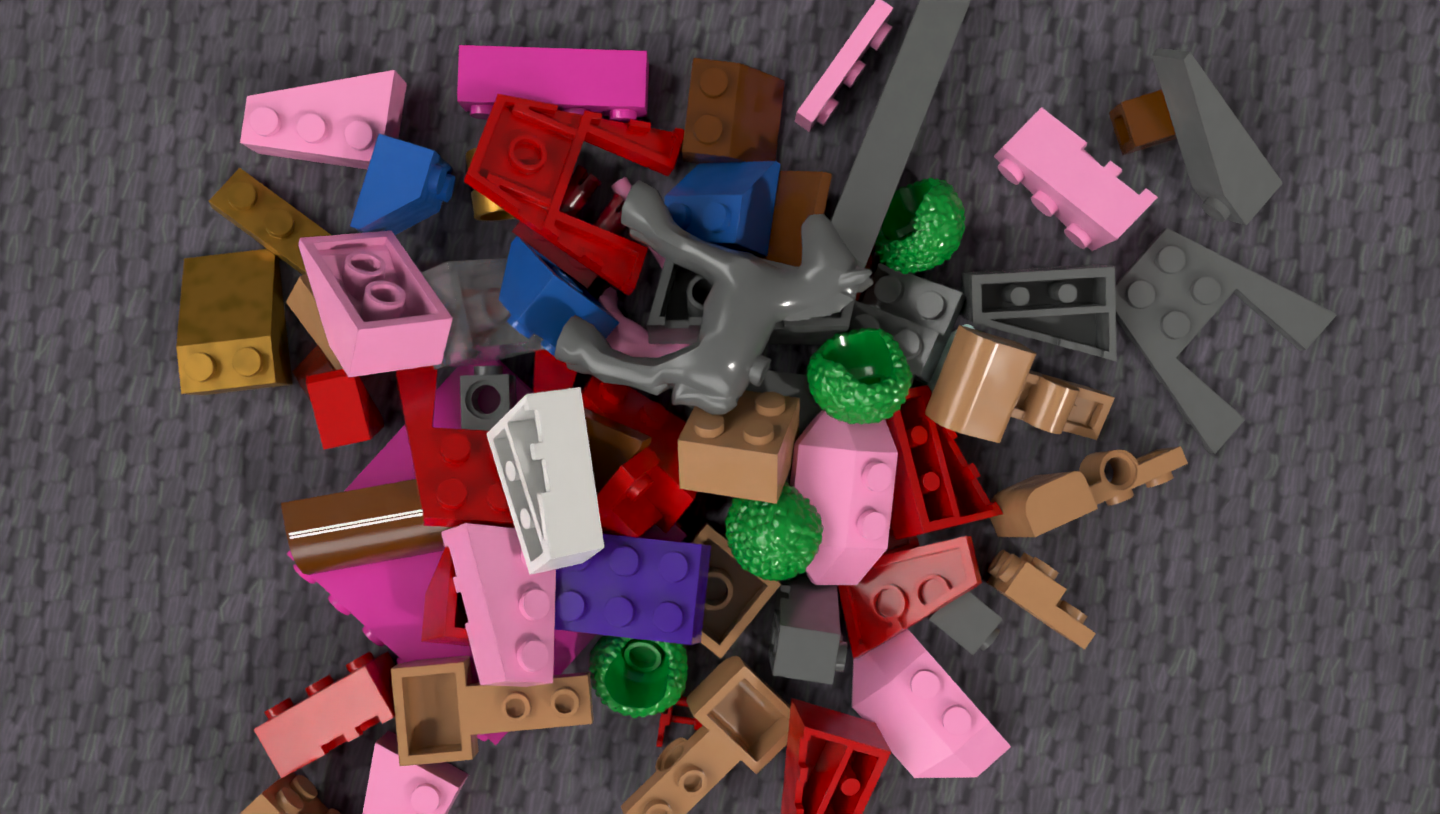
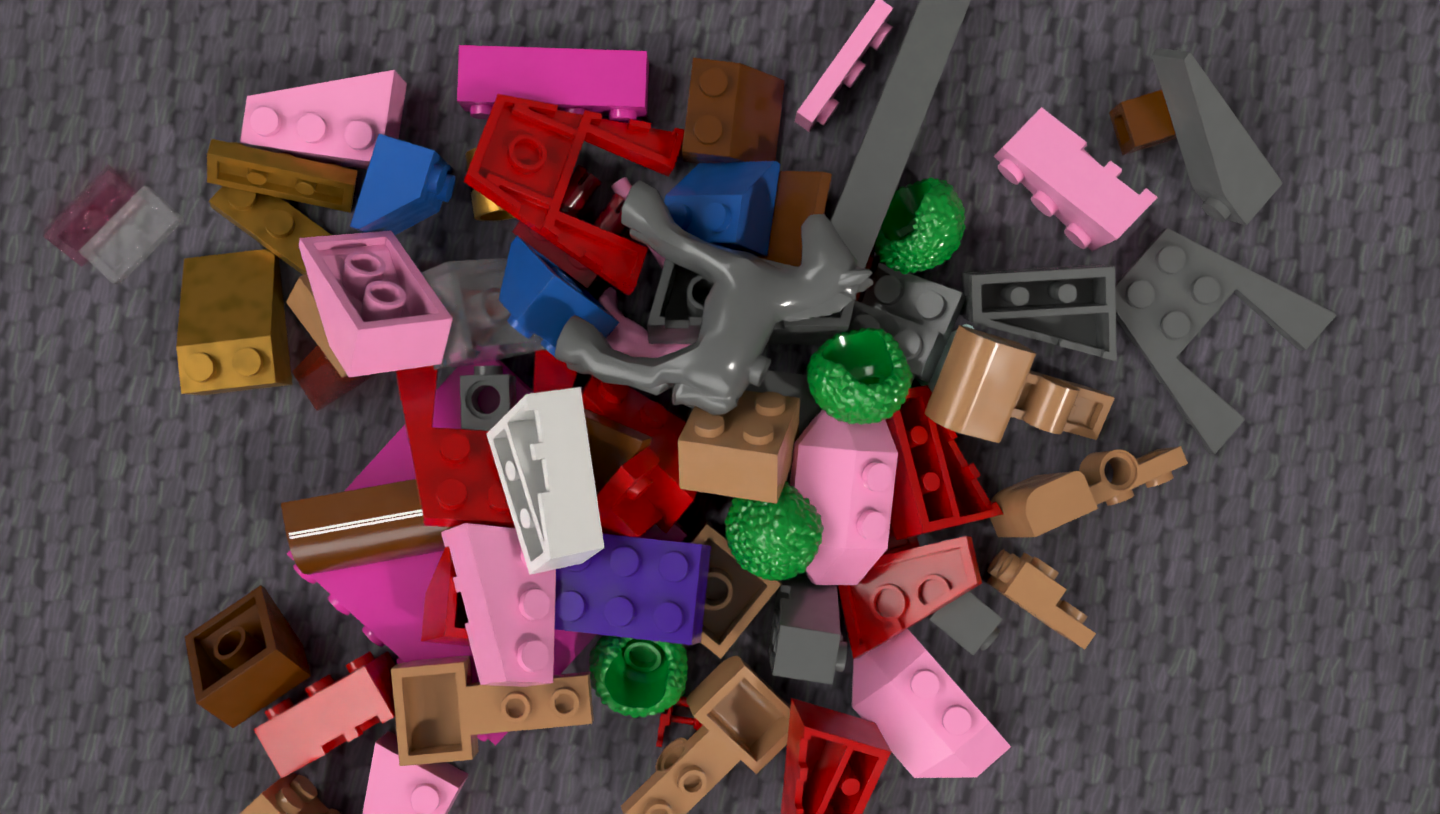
red slope [306,369,384,450] -> none
none -> clear pink slope [43,164,146,267]
none -> clear plate [79,185,184,285]
none -> reddish brown slope [185,585,311,728]
none -> pearl gold plate [207,139,357,213]

